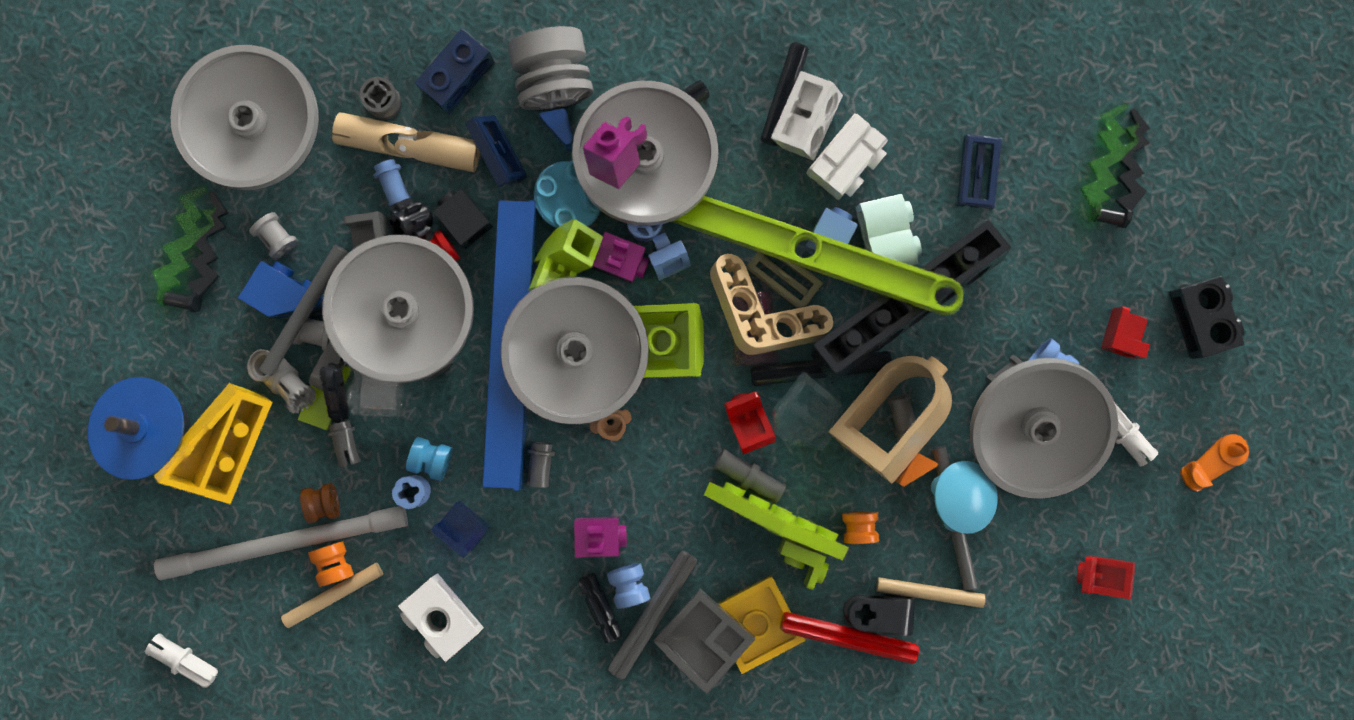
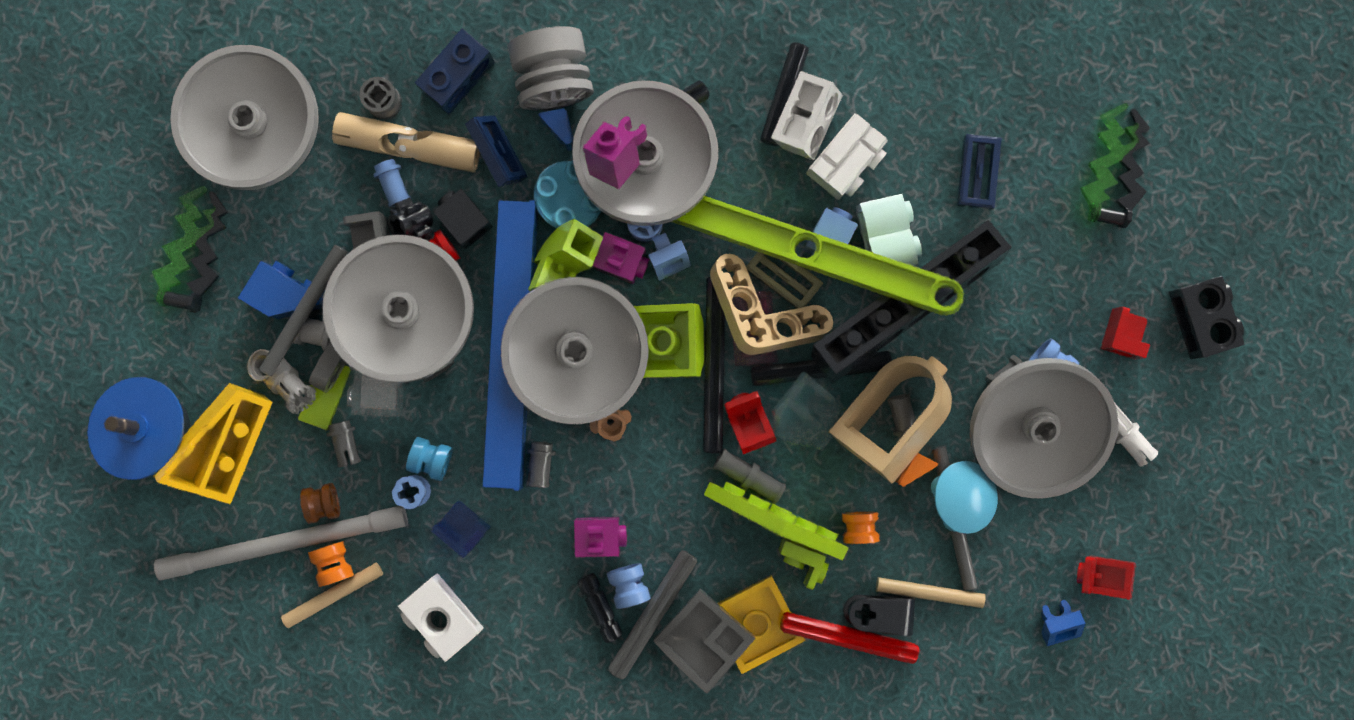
white axle [145,633,218,688] -> none
light grey bush [249,212,298,260] -> none
black axle [320,362,350,423] -> none
orange piece [1180,434,1249,492] -> none
none -> black axle [703,277,725,453]
none -> blue tile [1041,600,1085,646]

